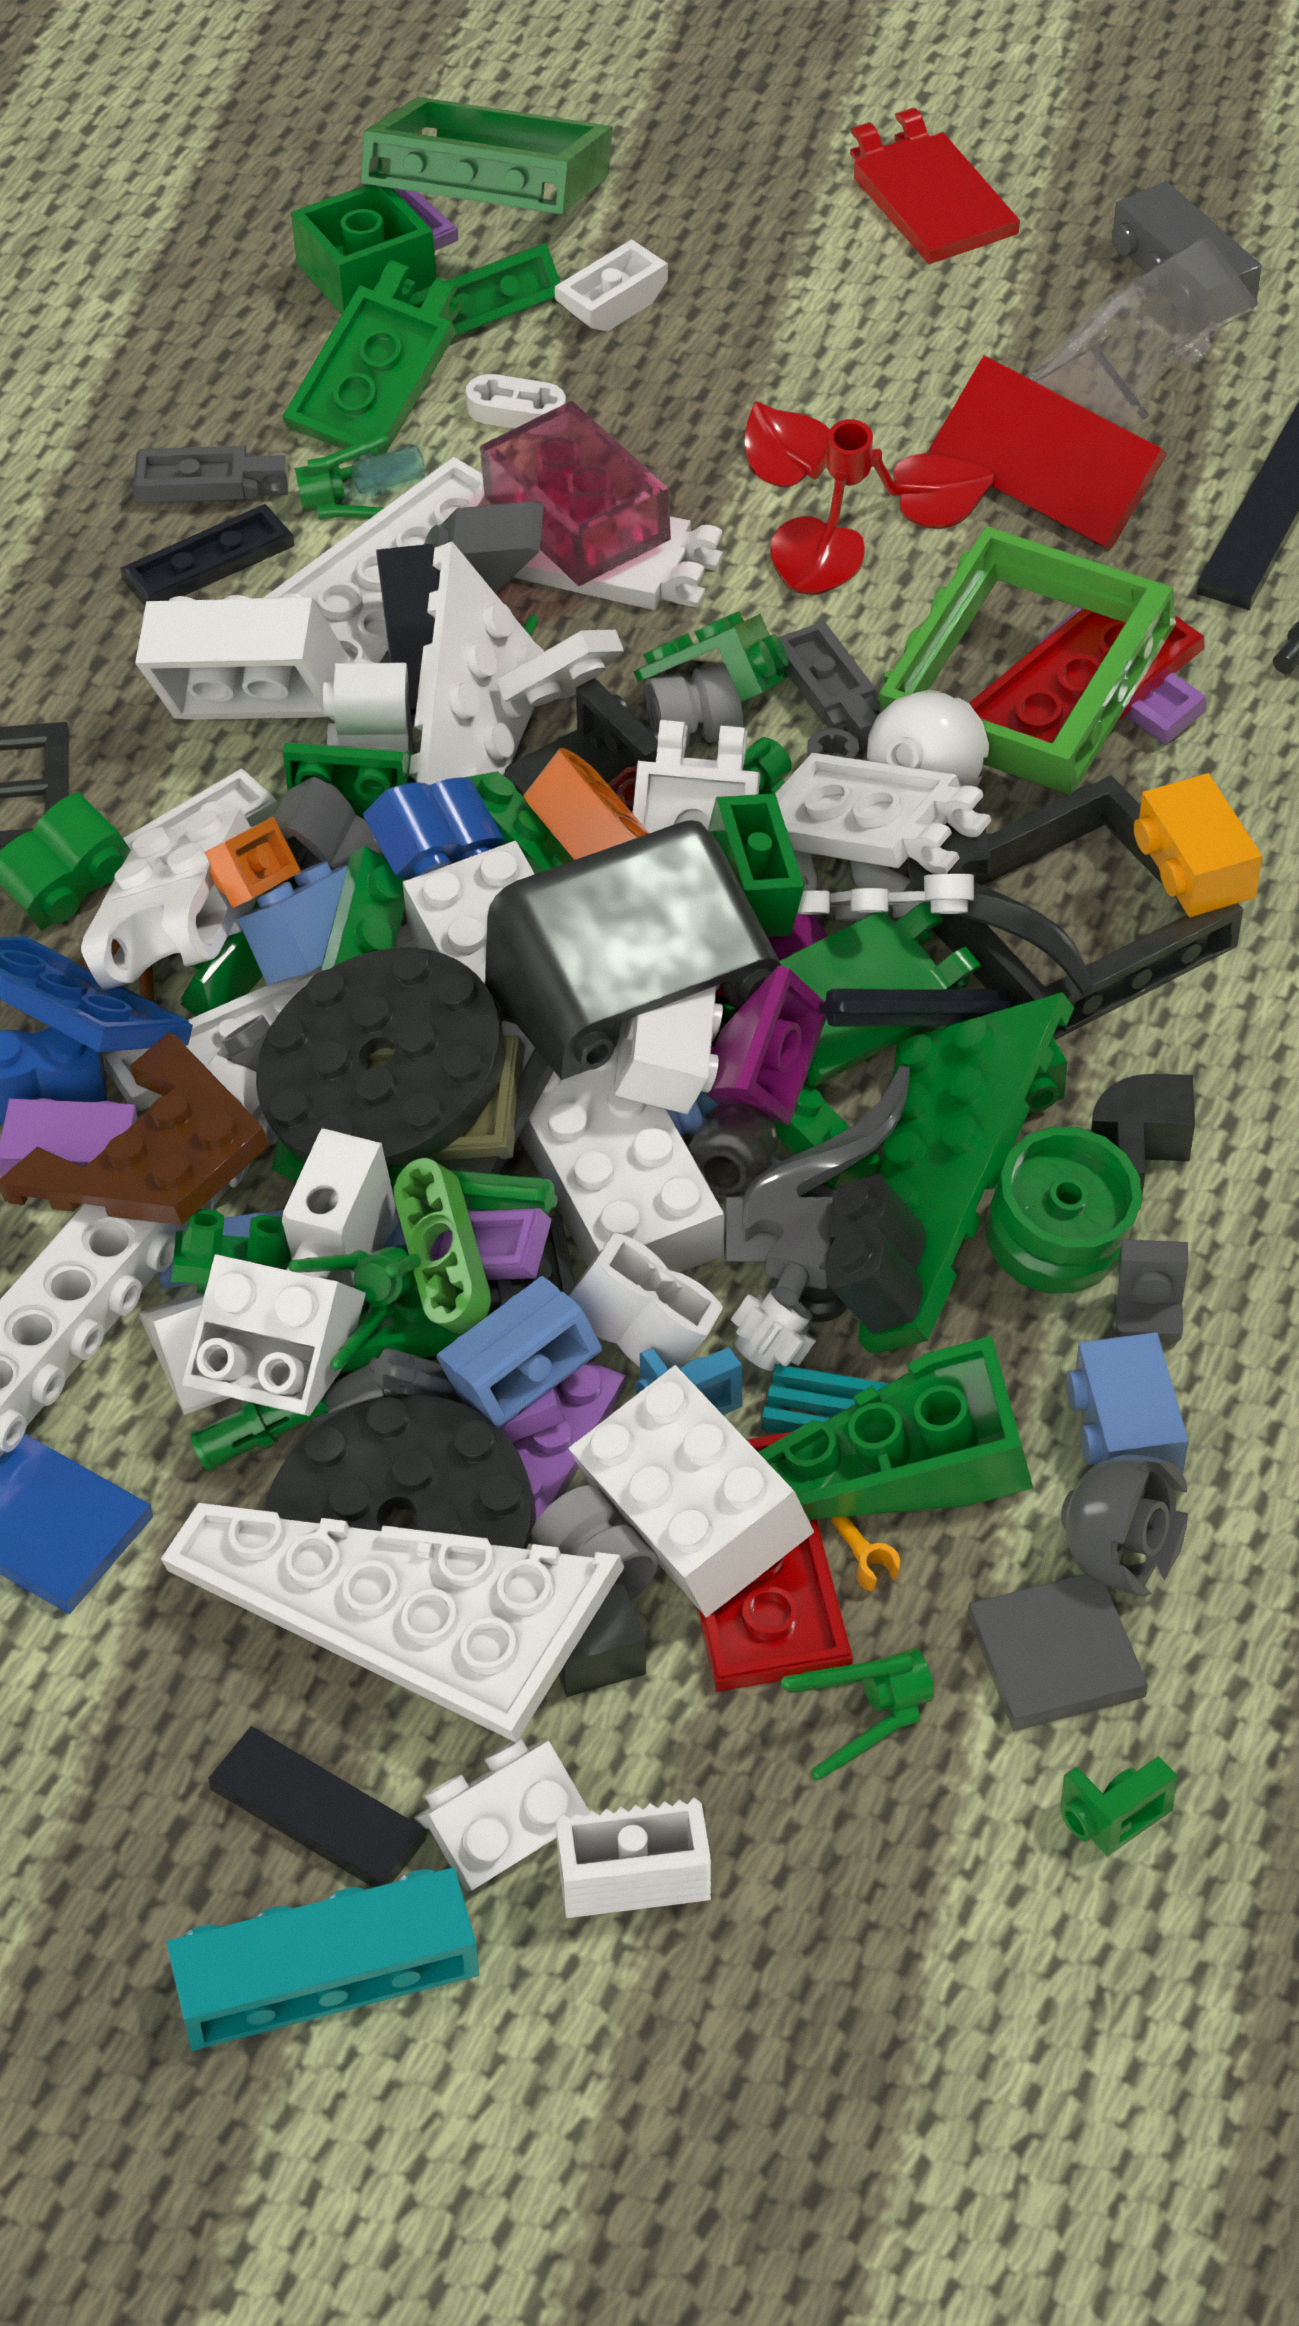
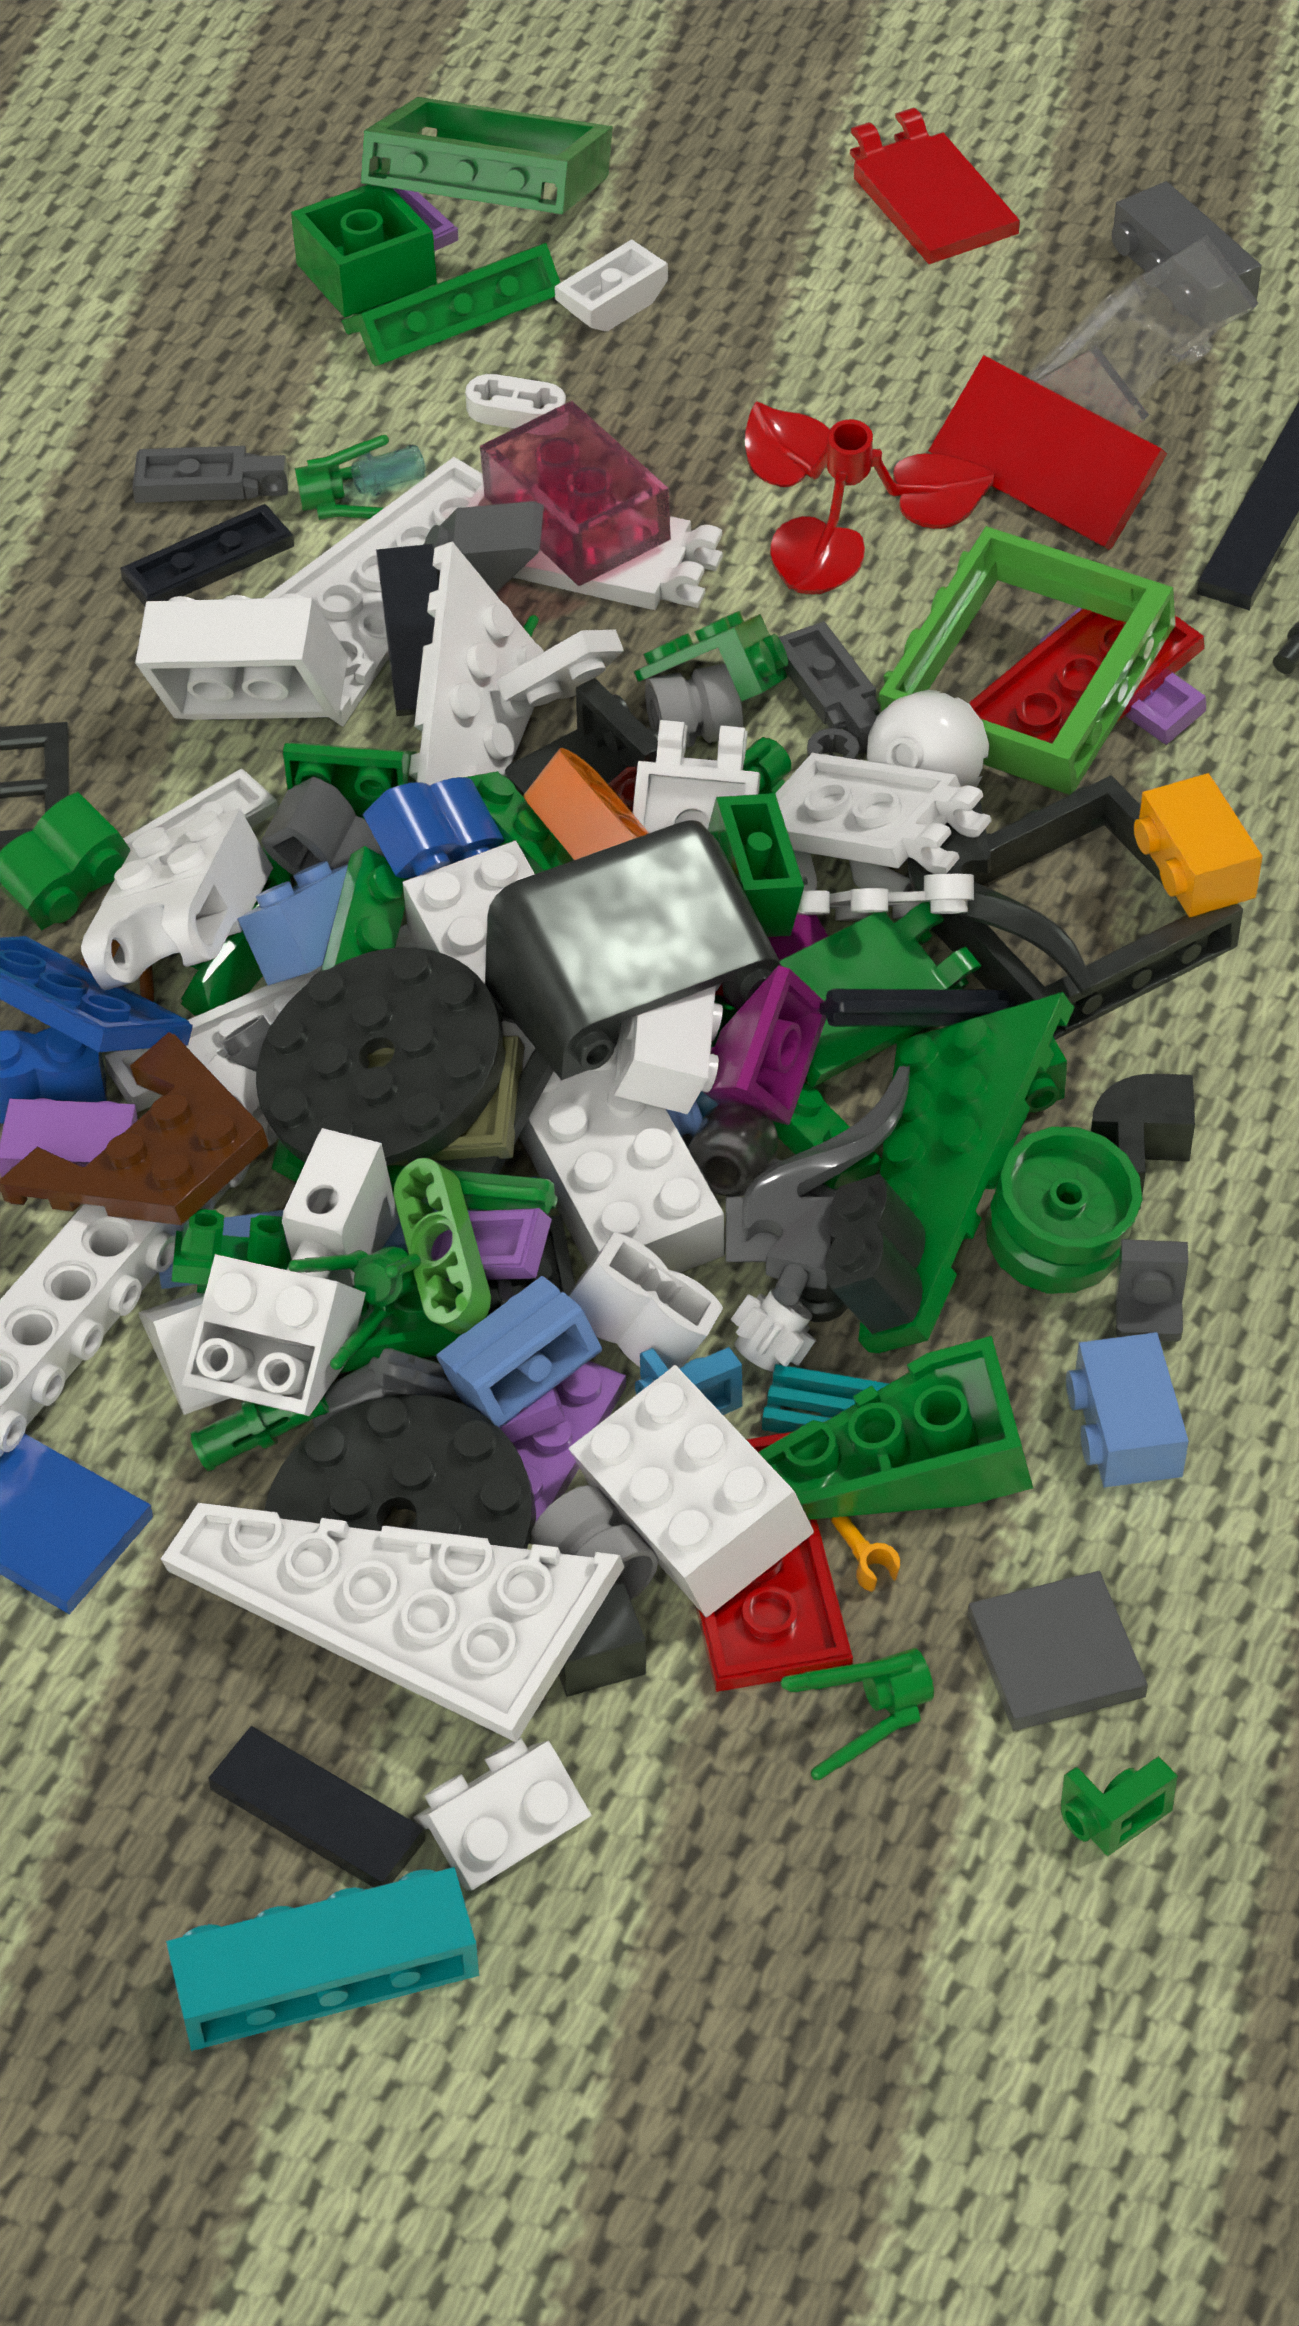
orange plate [204,817,301,908] -> none
green tile [282,260,462,461] -> none
white brick [323,663,413,751] -> none
white brick [556,1797,711,1918] -> none
dark grey cylinder [1061,1454,1188,1597] -> none

